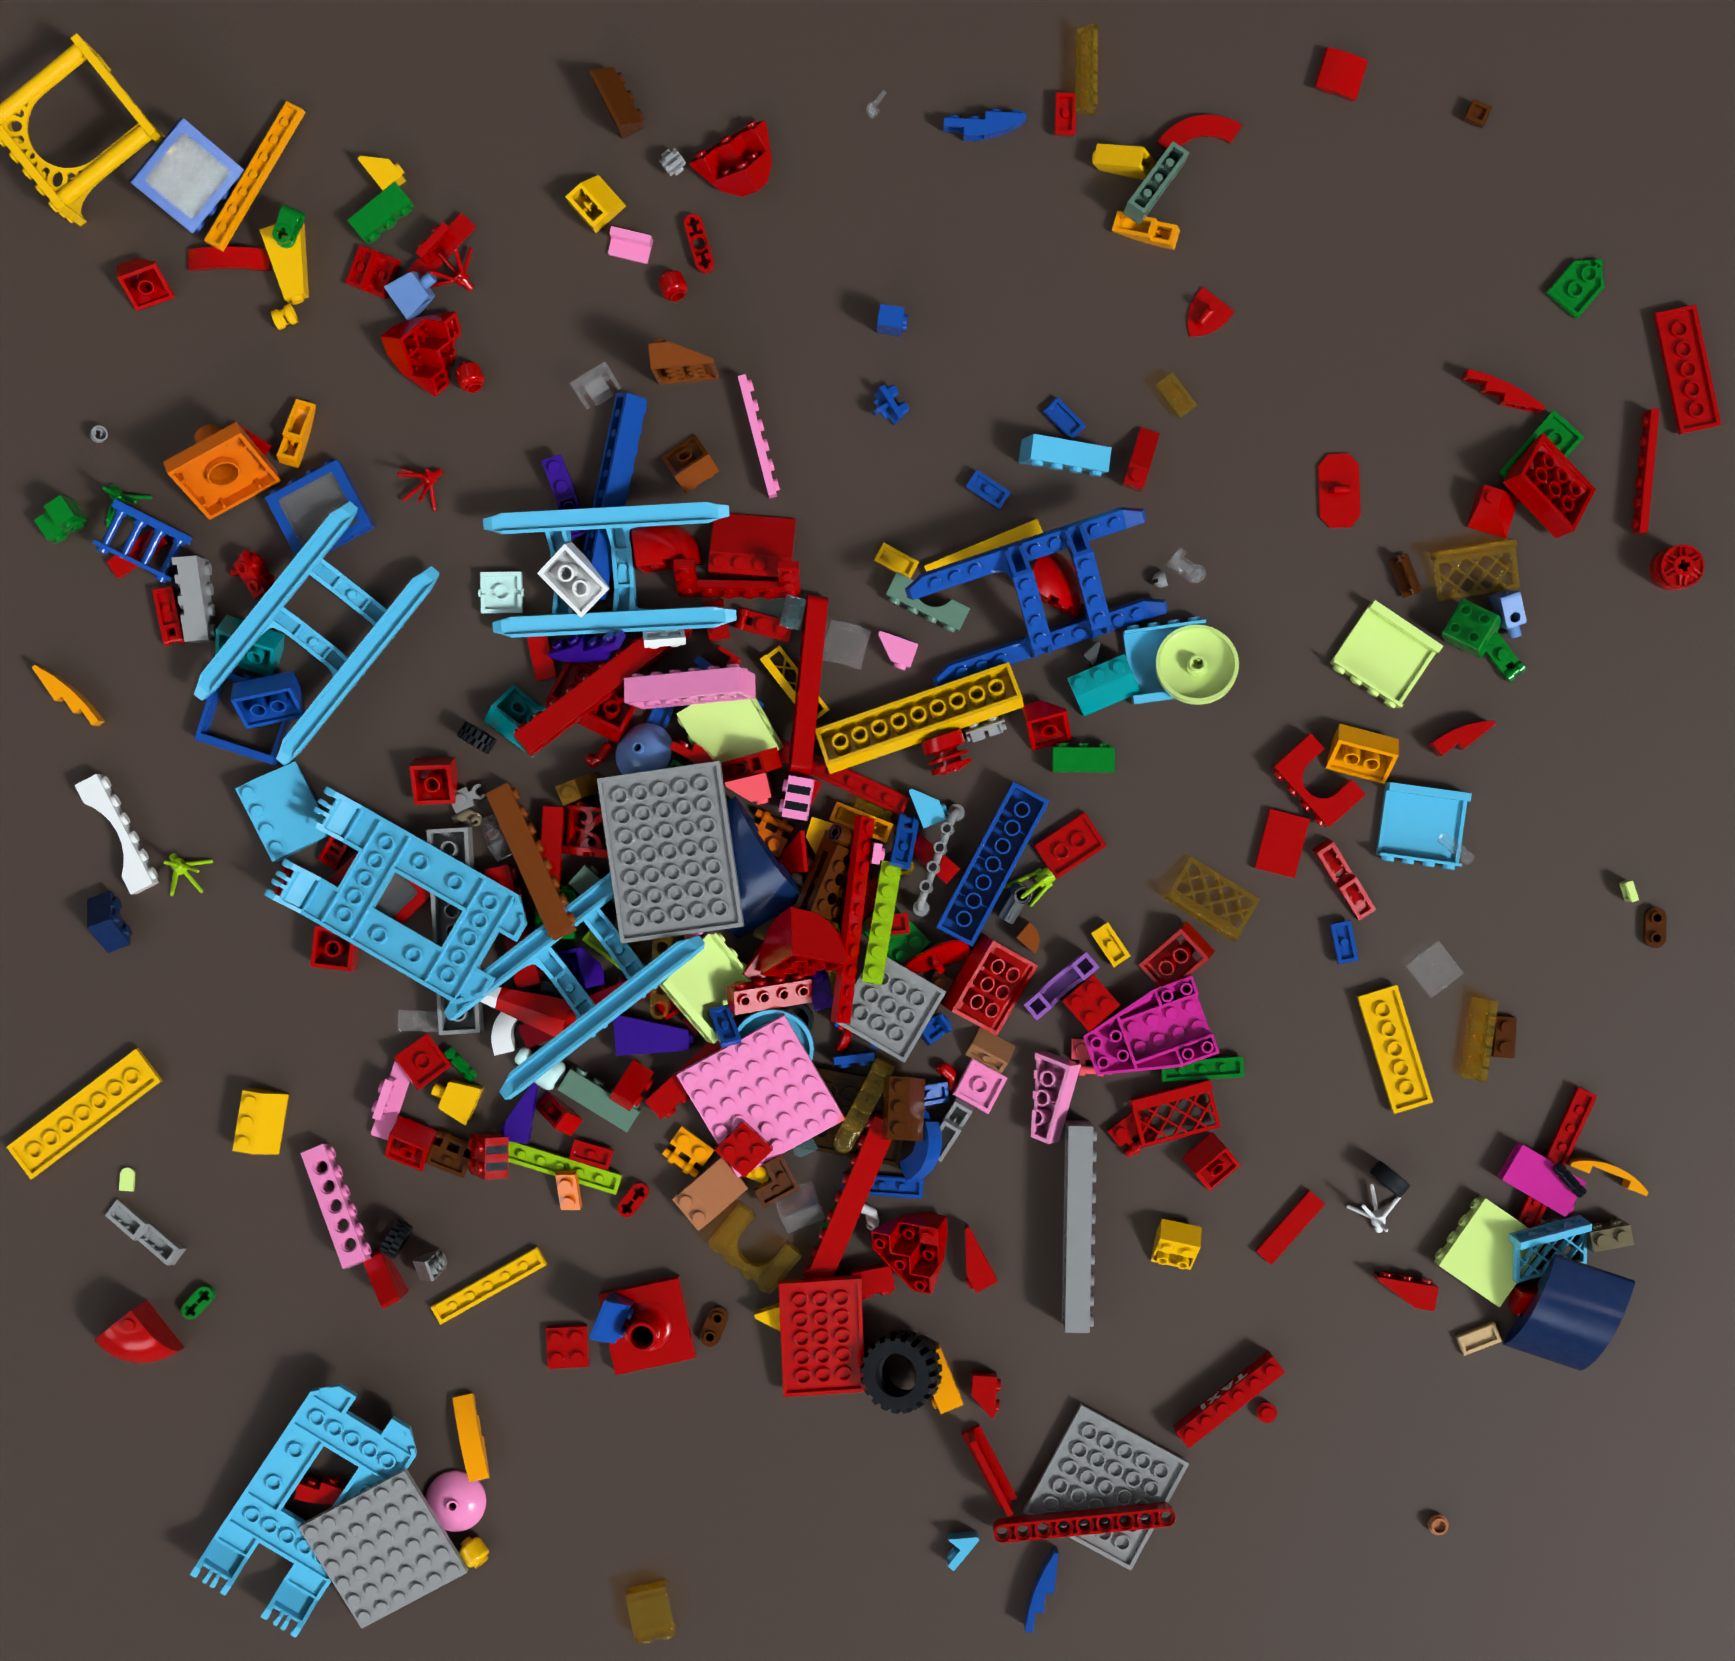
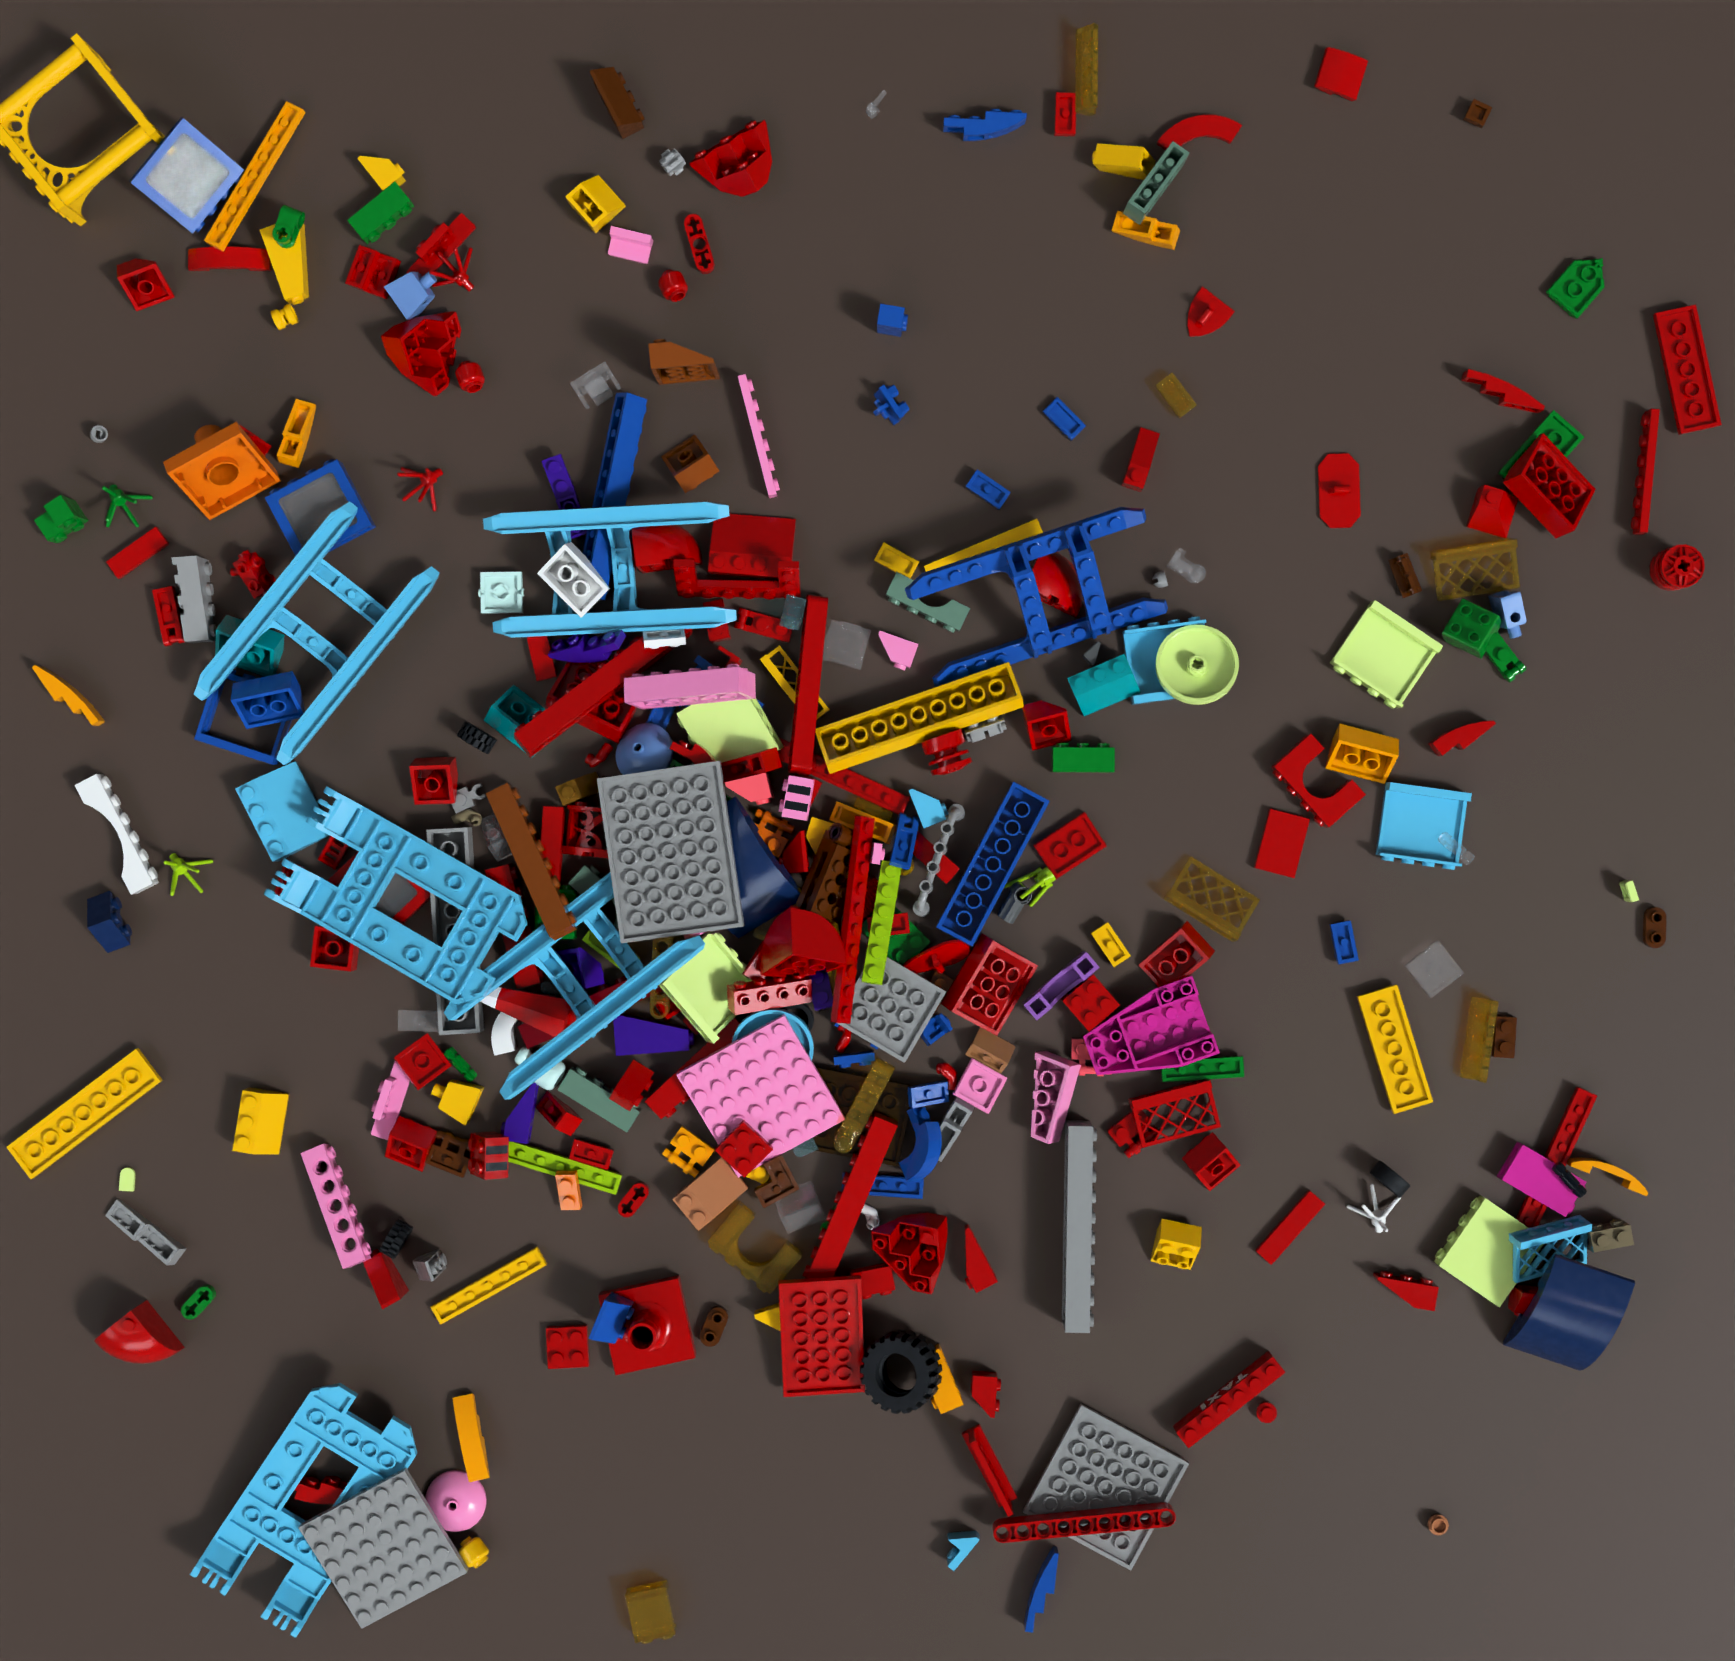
blue fence [93,499,194,583] -> none
blue plate [708,1004,742,1048] -> none
reddish brown slope [882,1076,925,1141] -> none
dark orange brick [1015,921,1040,954] -> none
medium azure wedge [1018,434,1112,477] -> none
red slope [1312,839,1376,921] -> none
tan tile [1455,1321,1502,1356] -> none

